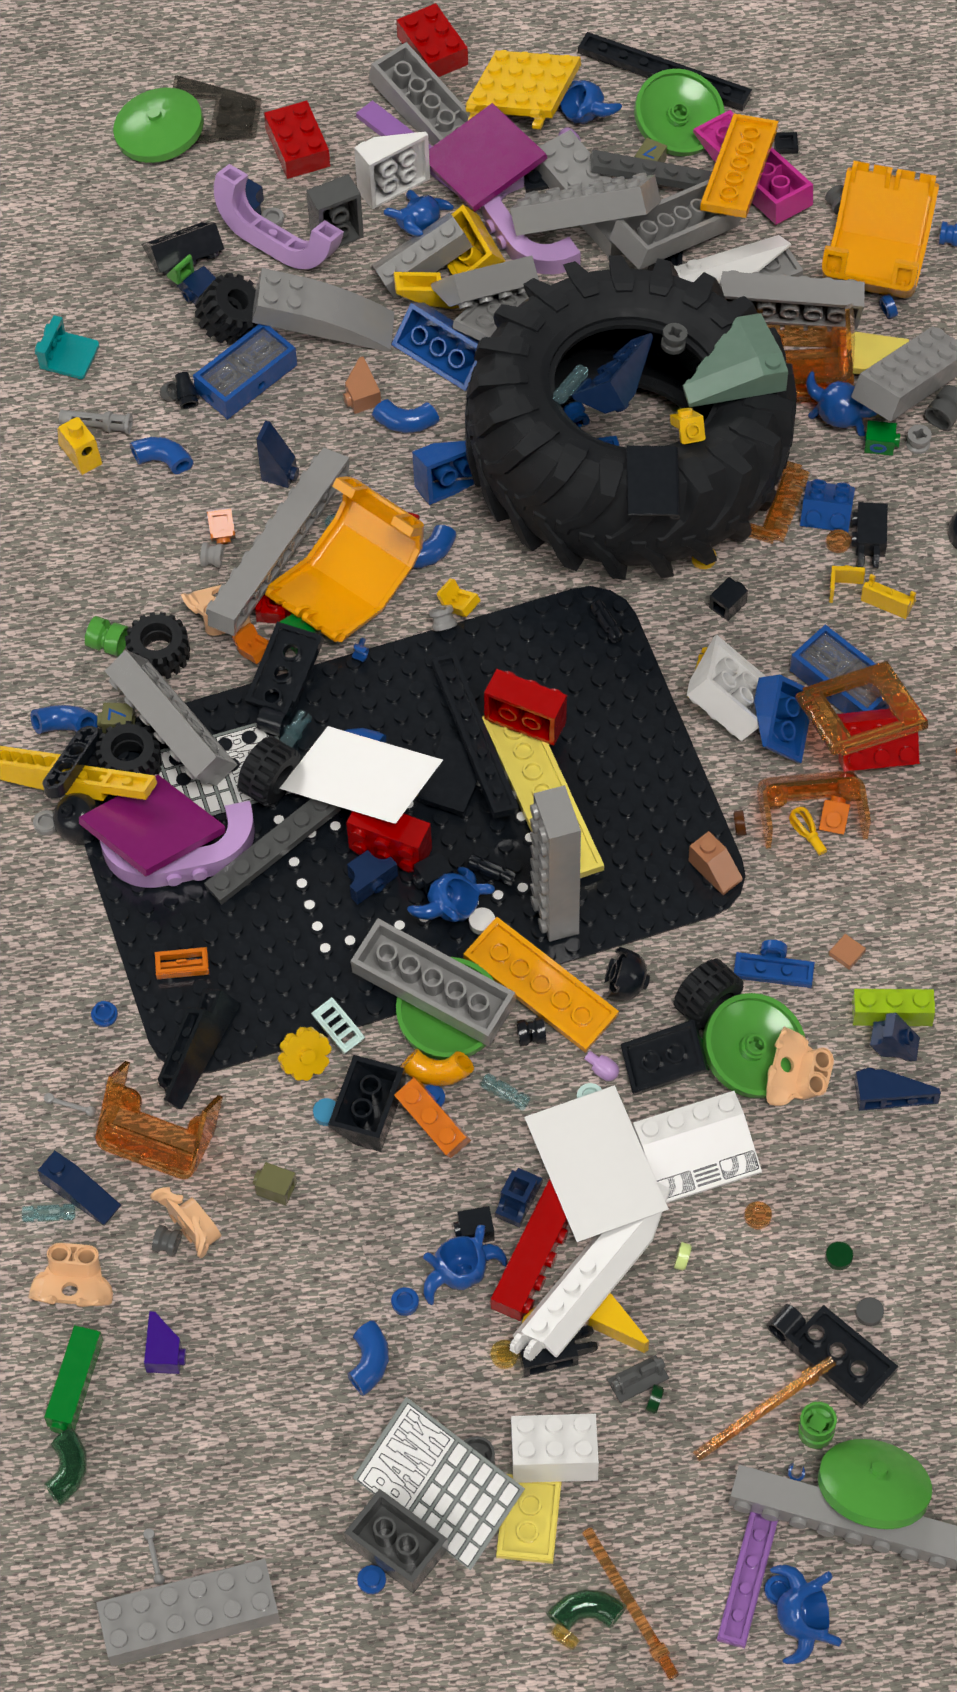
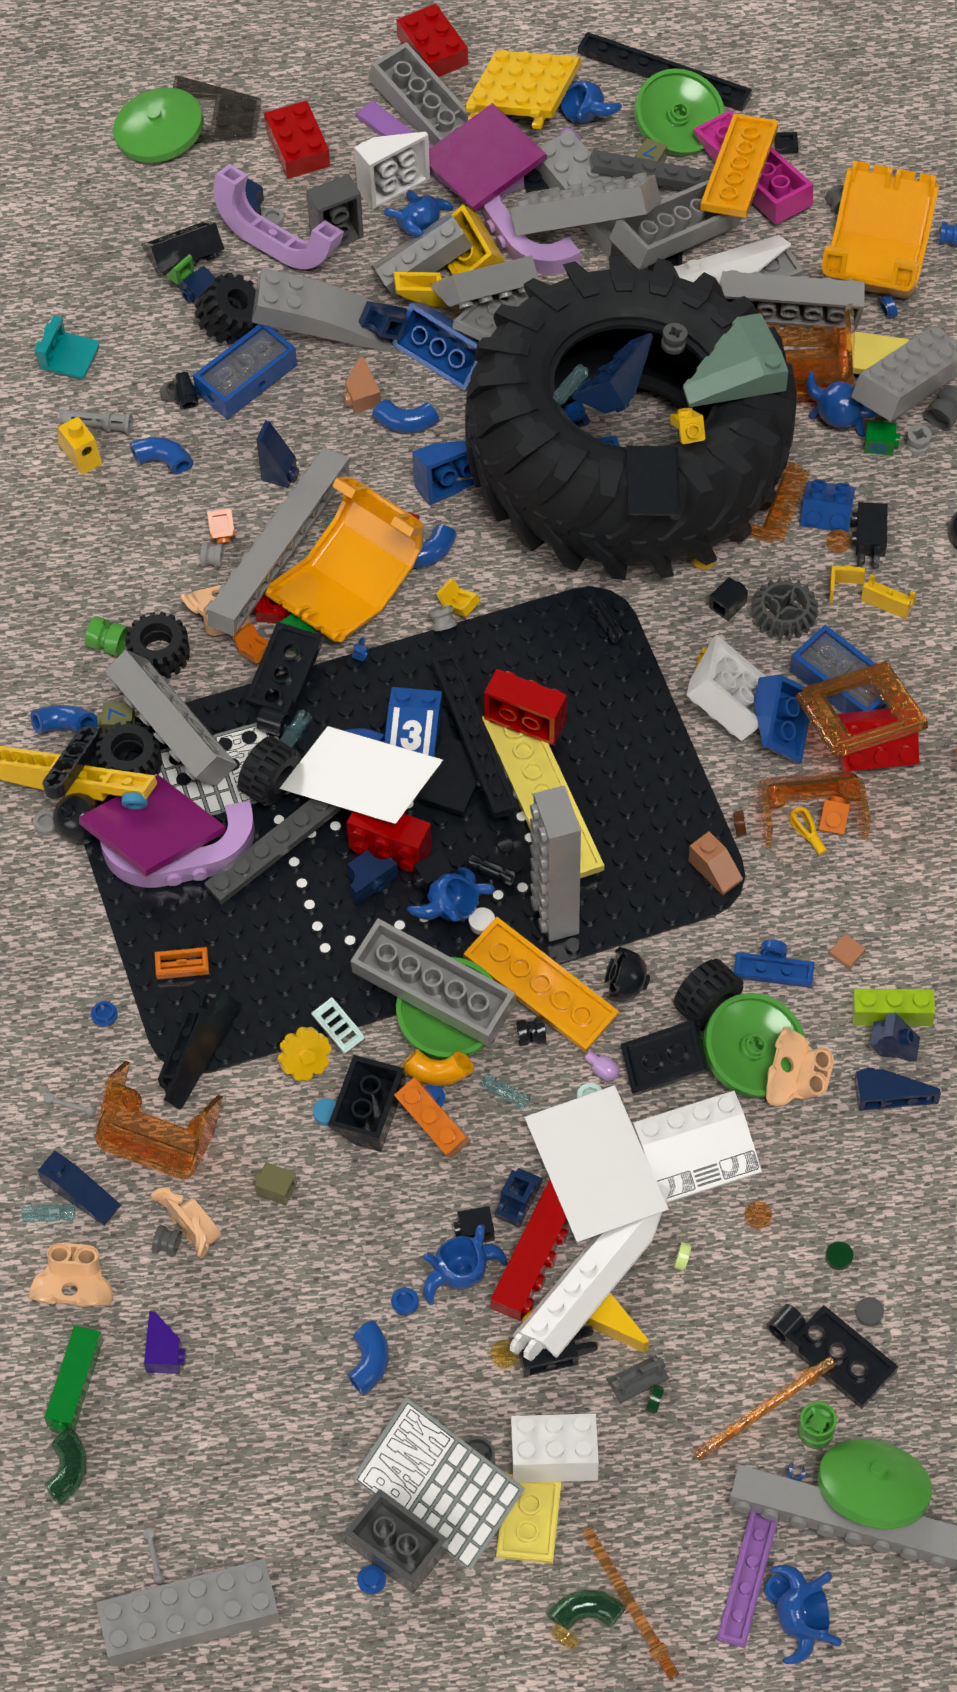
none -> dark azure tile [122,792,148,810]
none -> dark blue brick [359,301,409,341]
none -> blue slope [384,687,442,757]
none -> dark grey gear [751,577,818,641]

